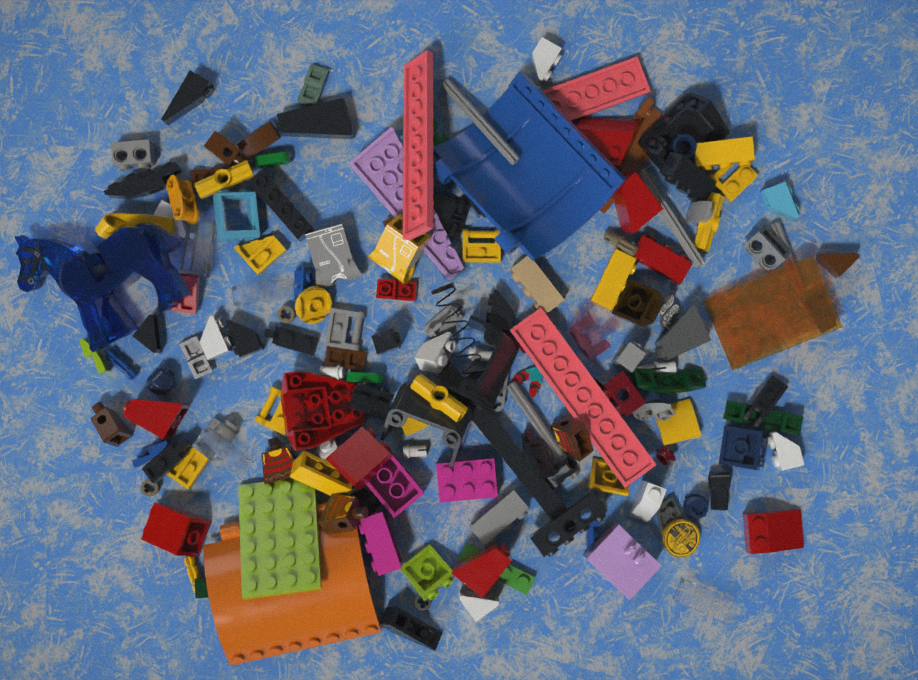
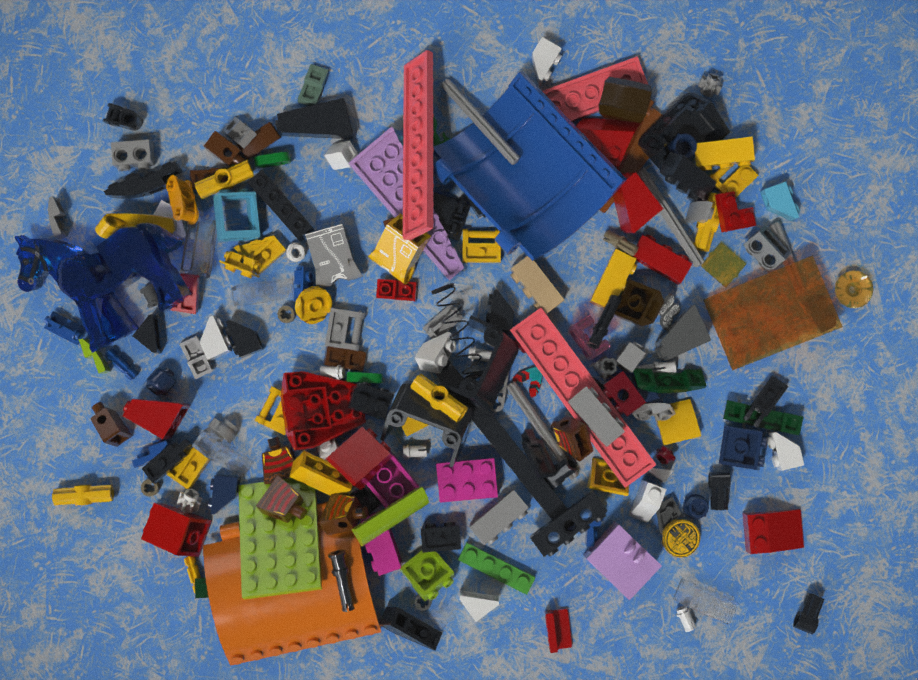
black slope [161,71,213,125] -> none
black hinge [263,327,319,356] -> none
black slope [371,328,402,355] -> none
red slope [451,543,512,598] -> none
reddish brown slope [816,253,860,278] -> none
none -> blue hinge [44,311,87,345]
none -> light grey slope [48,196,67,239]
none -> yellow piece [52,484,114,506]
none -> black piece [103,103,143,131]
none -> dark grey bush [140,283,164,308]
none -> white gear [177,489,202,513]
none -> dark blue slope [208,474,241,515]
none -> yellow hinge [219,251,261,279]
none -> light grey slope [222,117,257,148]
none -> reddish brown torso [256,475,307,523]
none -> white plate [286,243,305,262]
none -> white panel [324,140,358,170]
none -> black pin [328,550,355,612]
none -> lime brick [351,487,429,546]
none -> black bracket [421,522,461,553]
none -> red panel [544,608,572,653]
none -> light grey brick [568,386,625,447]
none -> black pin [587,295,621,349]
none -> dark grey piece [592,355,617,380]
none -> dark brown slope [598,77,652,123]
none -> white slope [648,468,673,482]
none -> white pin [676,605,697,632]
none -> light grey gear [698,73,723,97]
none -> clear yellow piece [701,242,746,288]
none -> red plate [715,191,756,233]
none -> black piece [793,592,825,635]
none -> clear yellow dish [835,270,874,309]

